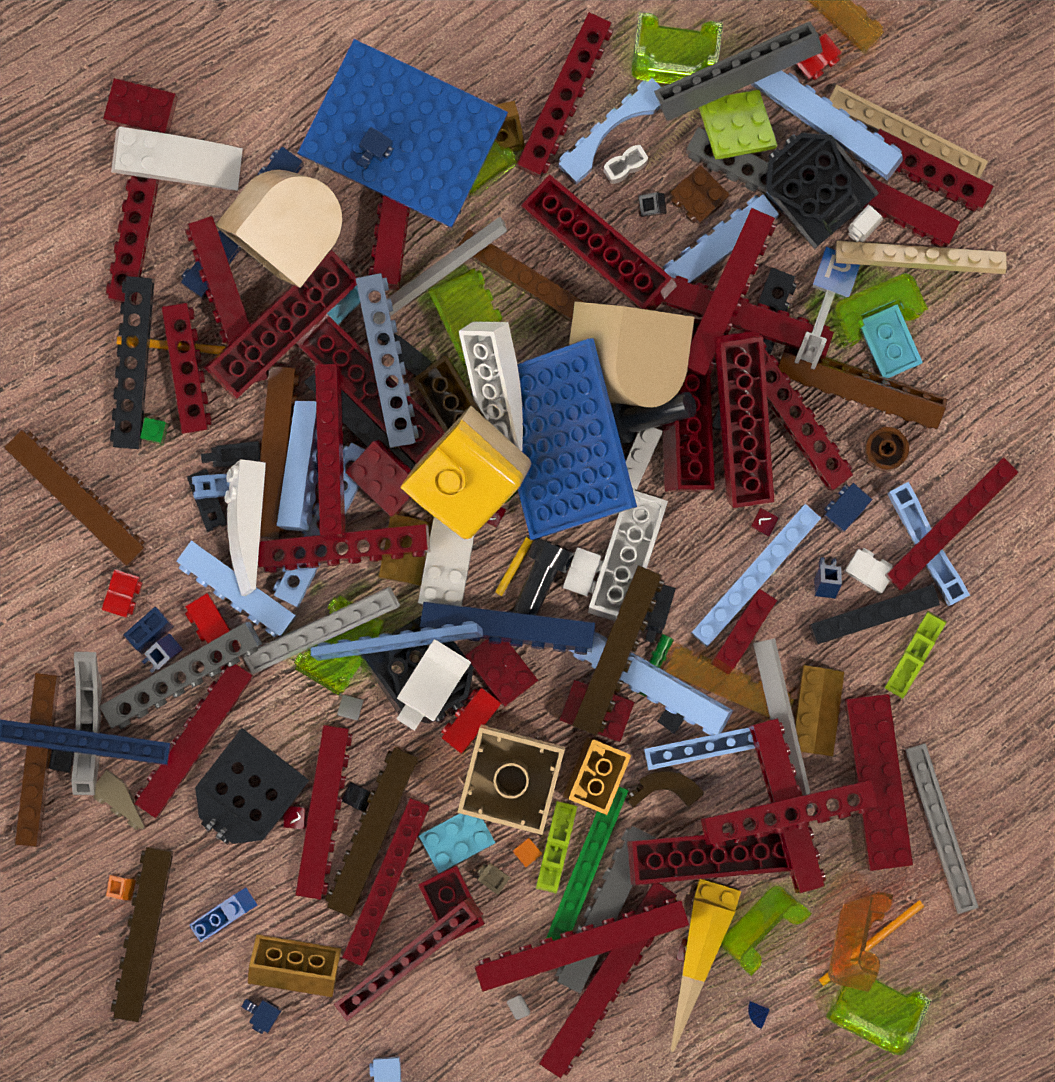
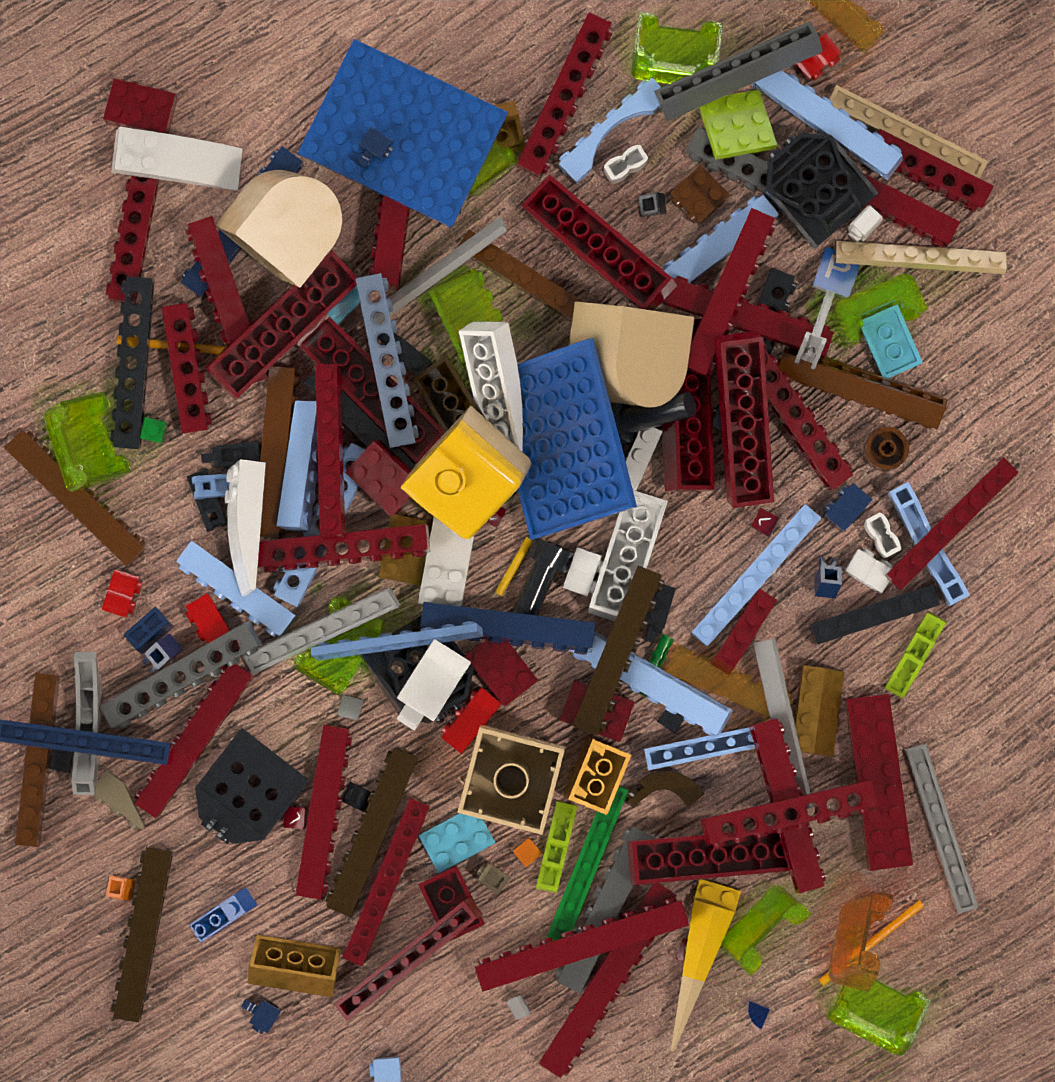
none -> clear neon green windscreen [44,392,131,492]
none -> white brick [864,512,901,559]

